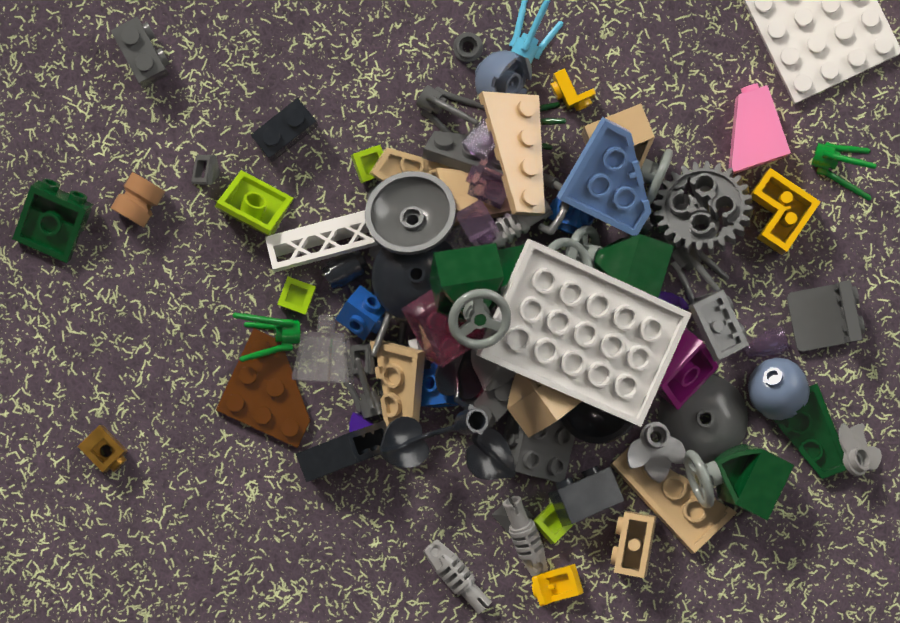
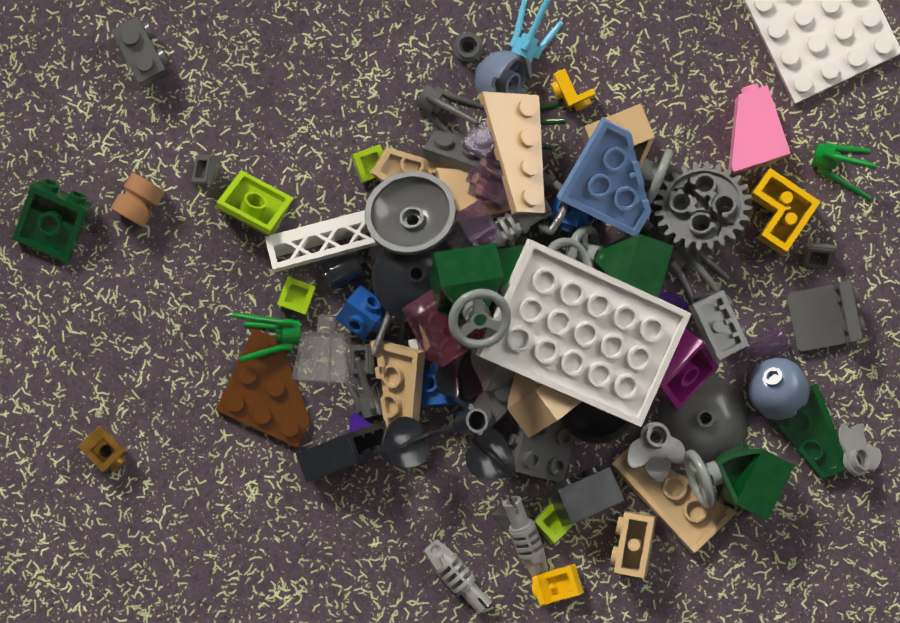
black brick [251,98,318,162] -> none
none -> dark grey slope [801,242,837,270]

